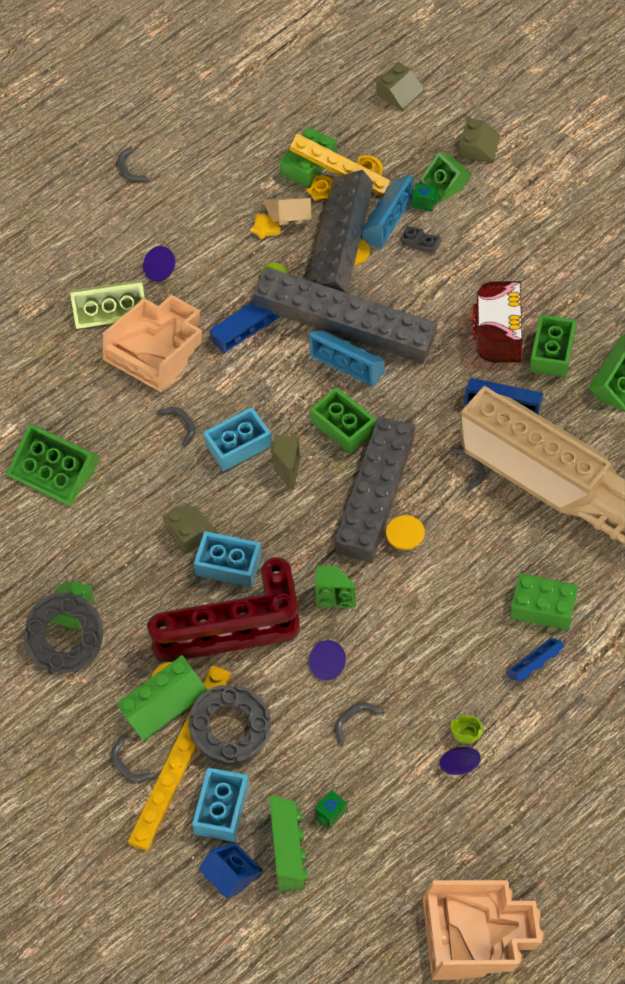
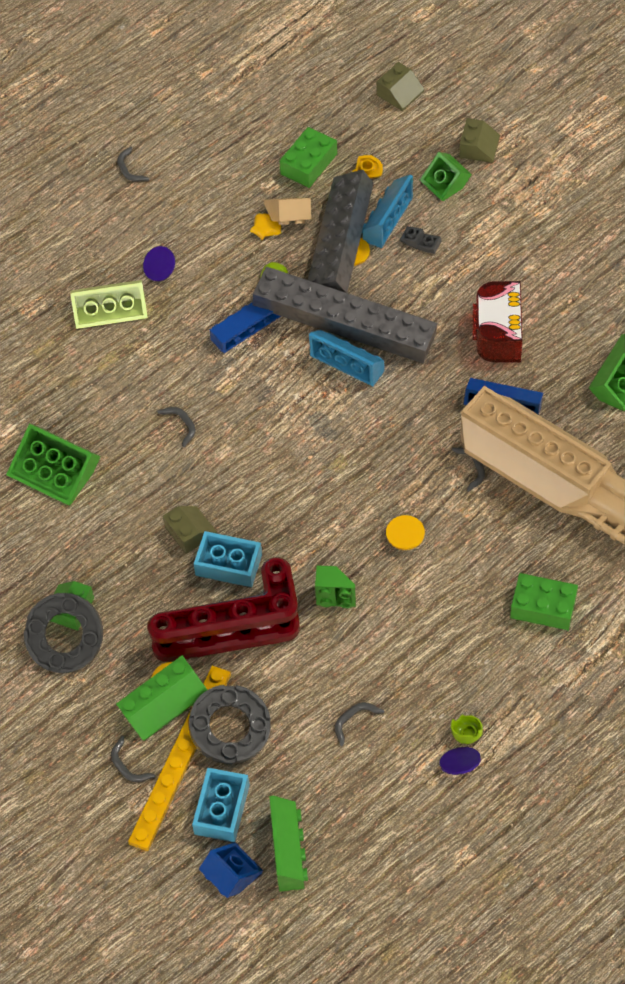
light nougat panel [102,295,202,392] -> none
medium azure brick [203,407,272,471] -> none
olive slope [270,435,300,490] -> none
yellow plate [289,133,390,197] -> none
yellow animal [306,175,333,202] -> none
bright green brick [309,387,376,454] -> none
dark purple piece [309,640,346,680] -> none
green brick [314,790,348,828] -> none
flat silver brick [335,416,415,563] -> none
green brick [412,183,439,211] -> none
light nougat panel [422,880,543,980] -> none
blue plate [506,637,565,682] -> none
bright green brick [530,314,577,377] -> none

